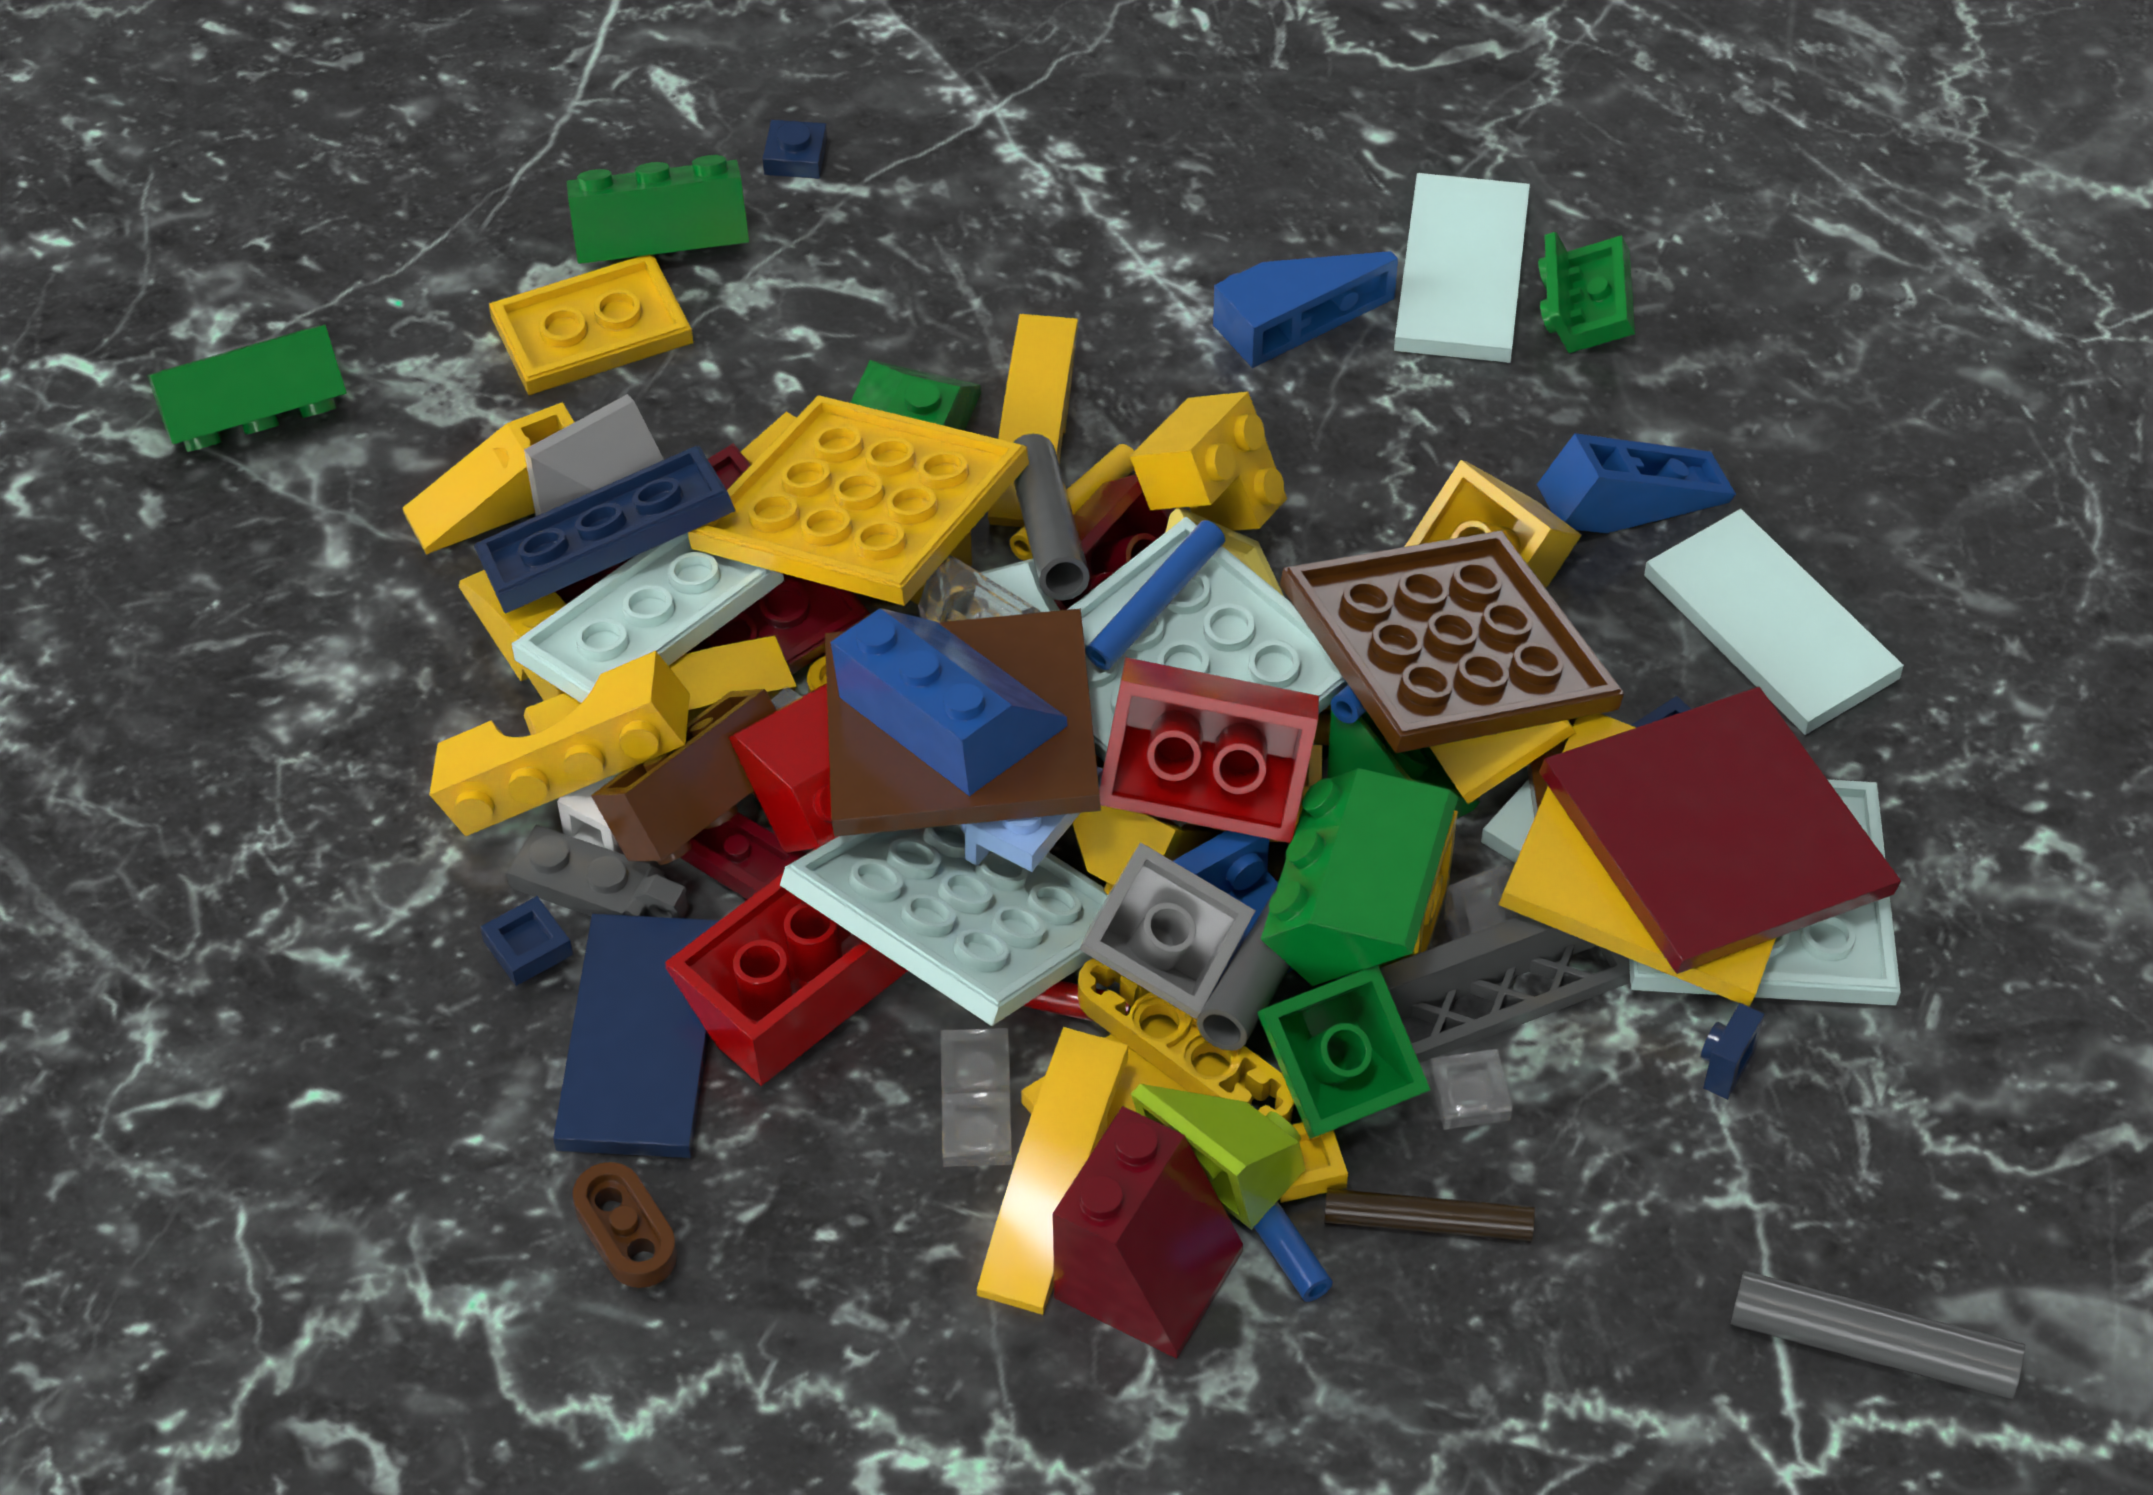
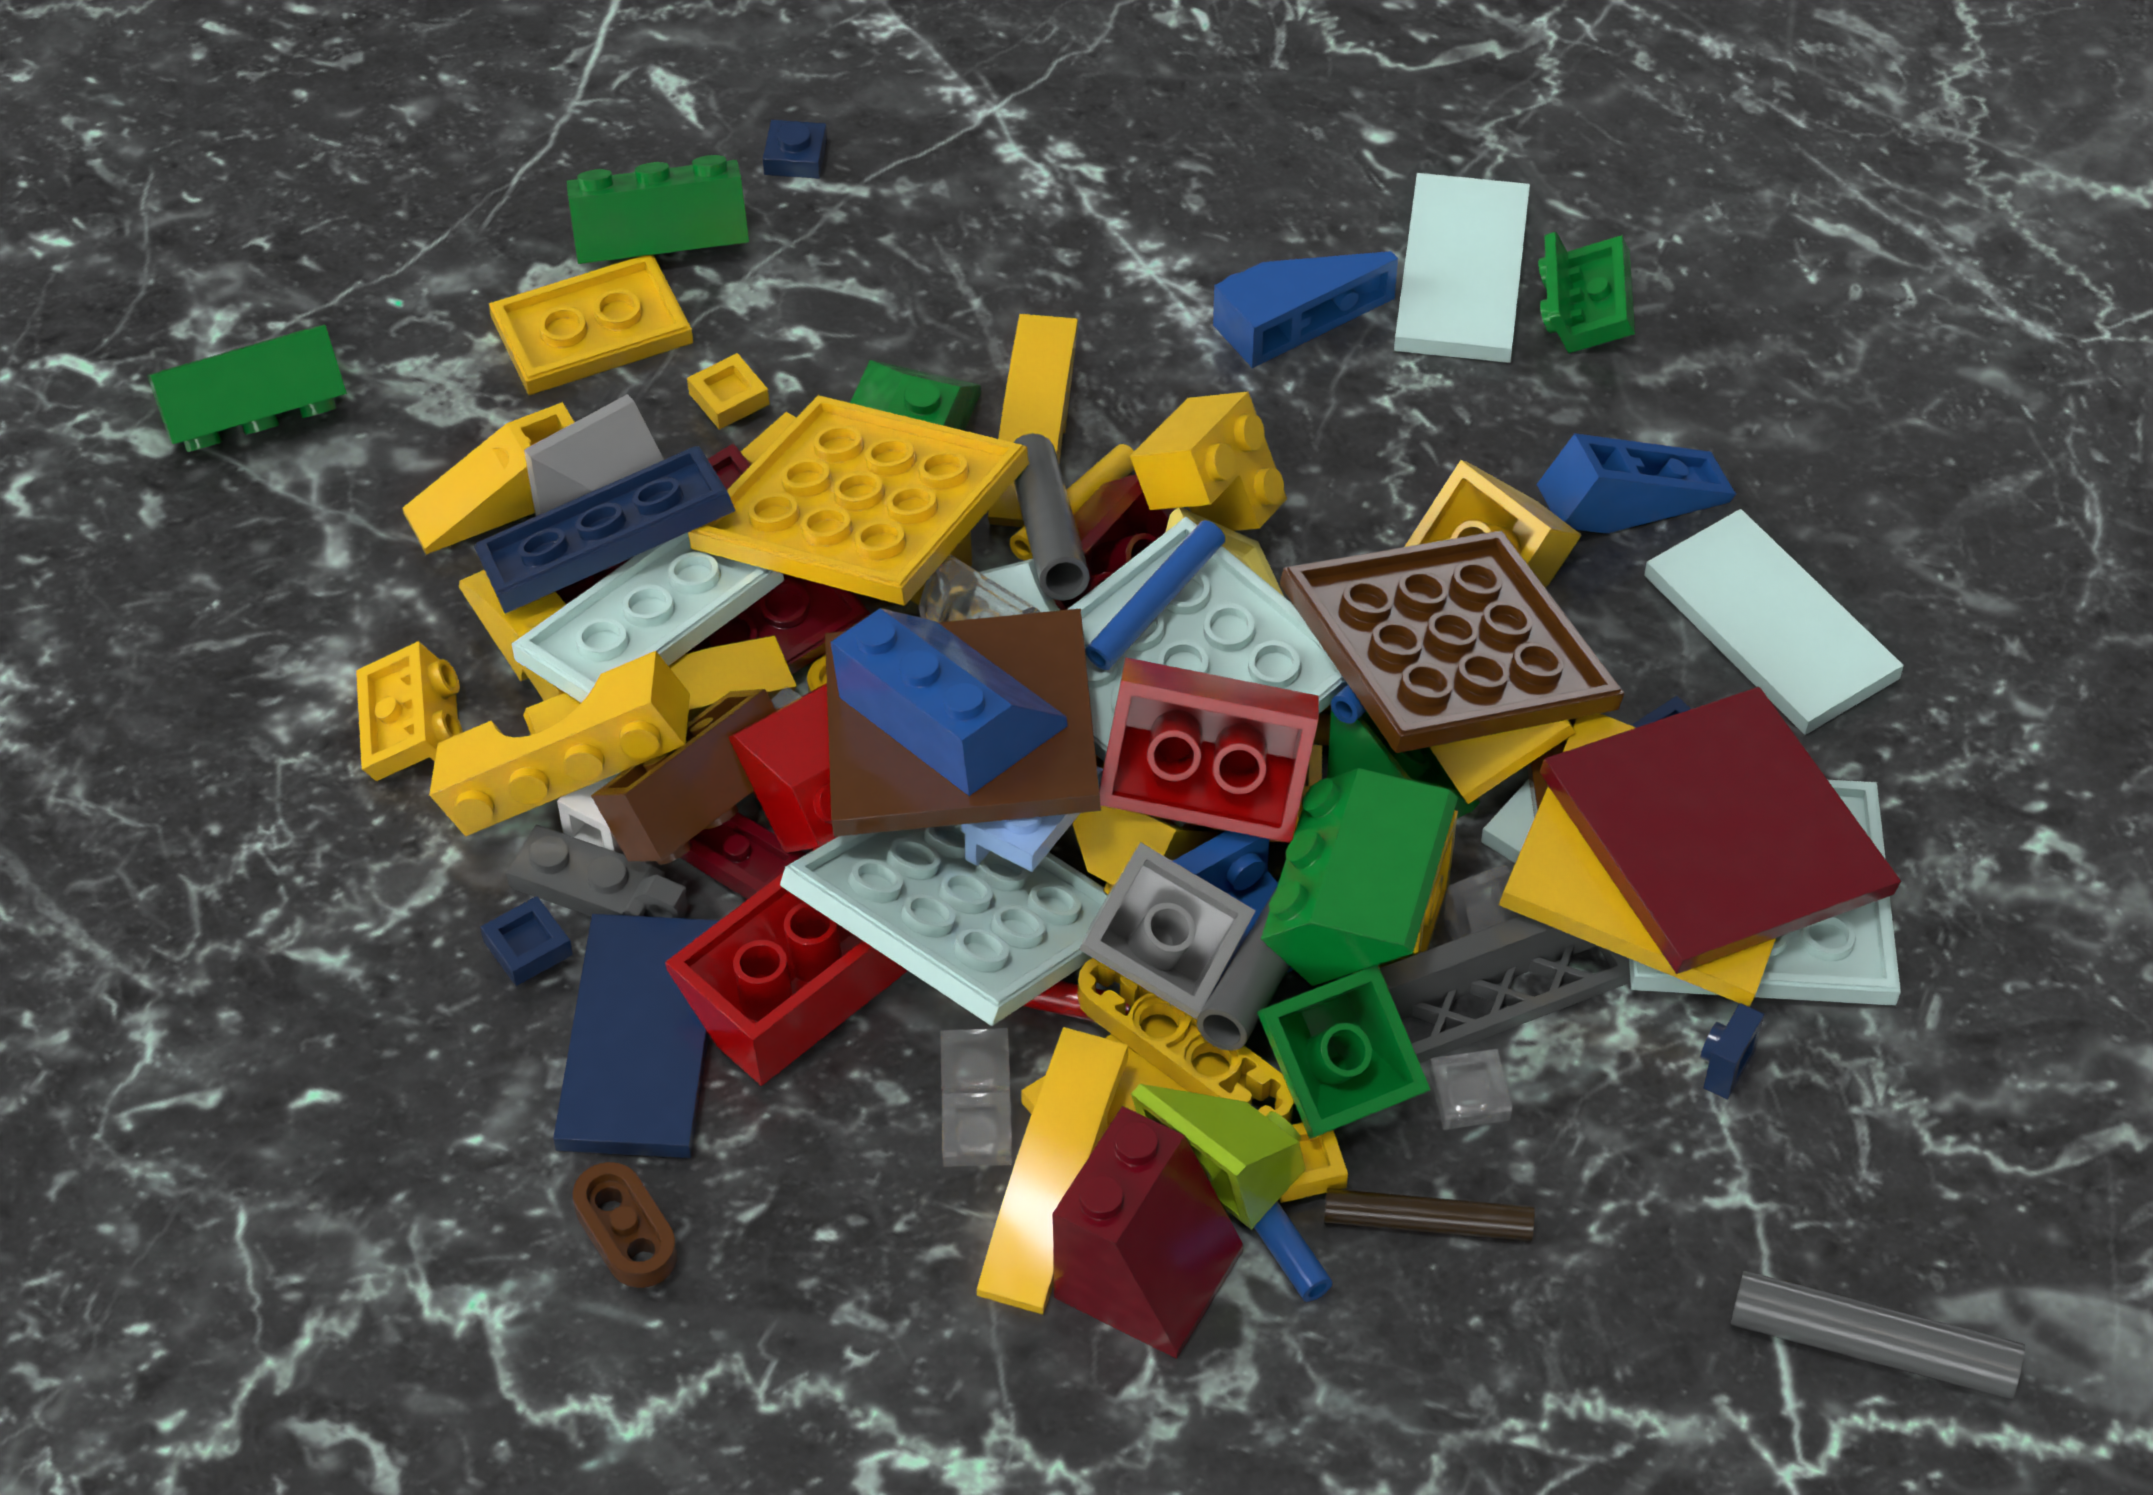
none -> yellow bracket [356,641,463,781]
none -> yellow plate [687,353,770,430]

